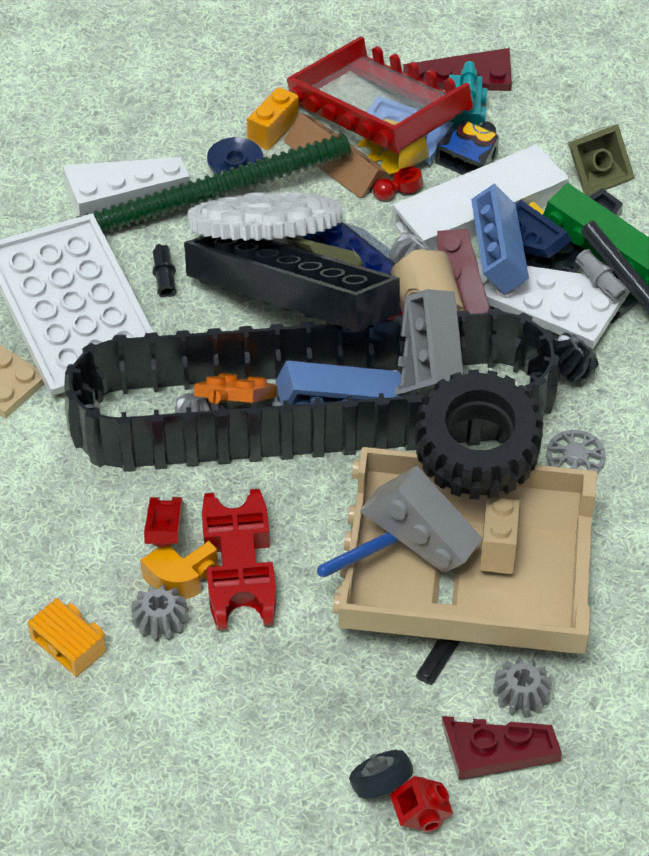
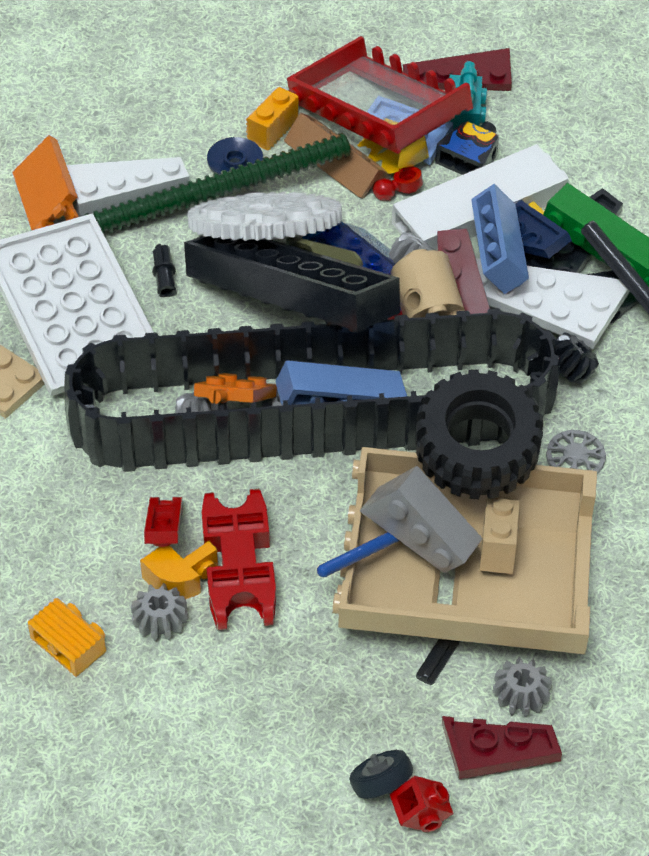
light grey wedge [394,289,464,396] -> none
olive slope [568,124,635,196] -> none
light grey pin [575,249,629,303] -> none
none -> orange tile [12,135,79,230]

